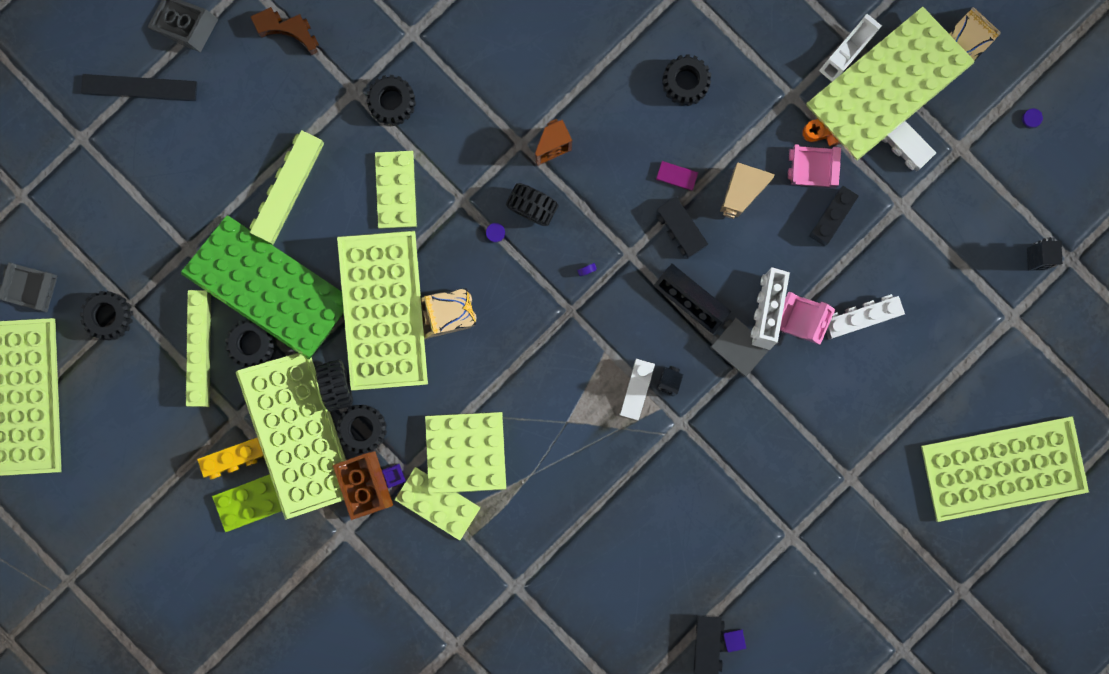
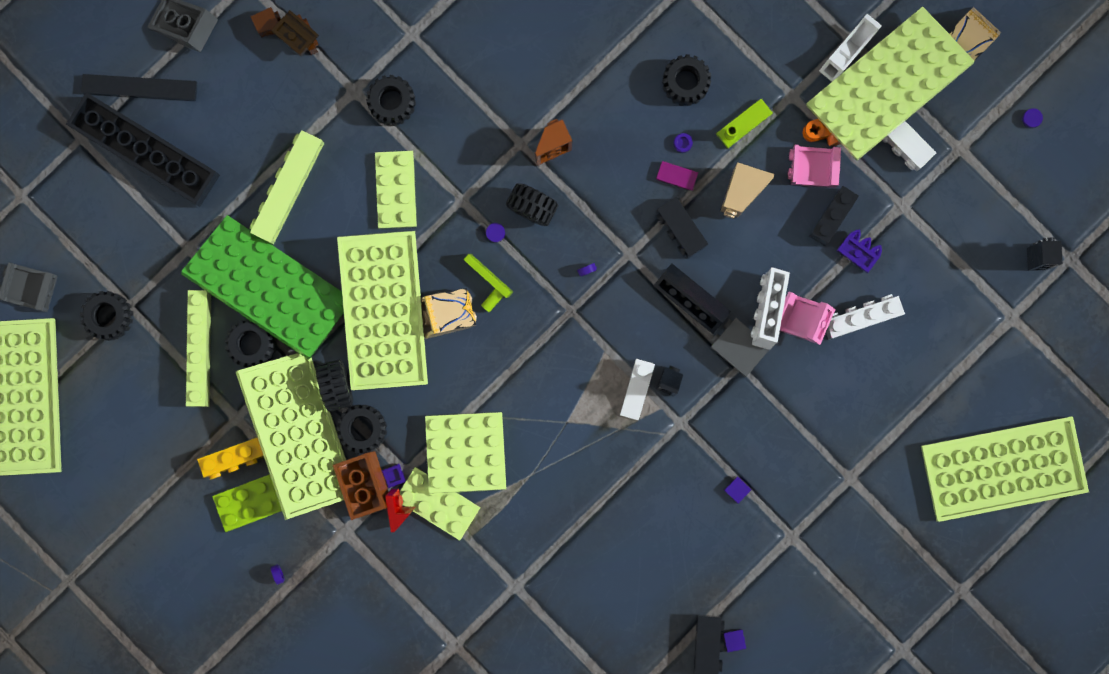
none -> black brick [66,92,220,207]
none -> dark purple tile [270,564,285,585]
none -> dark brown plate [271,10,319,56]
none -> red slope [385,489,416,532]
none -> lime piece [464,254,513,312]
none -> dark purple tile [673,133,693,153]
none -> lime piece [716,99,773,149]
none -> dark purple tile [724,476,751,504]
none -> dark purple plate [836,229,882,273]

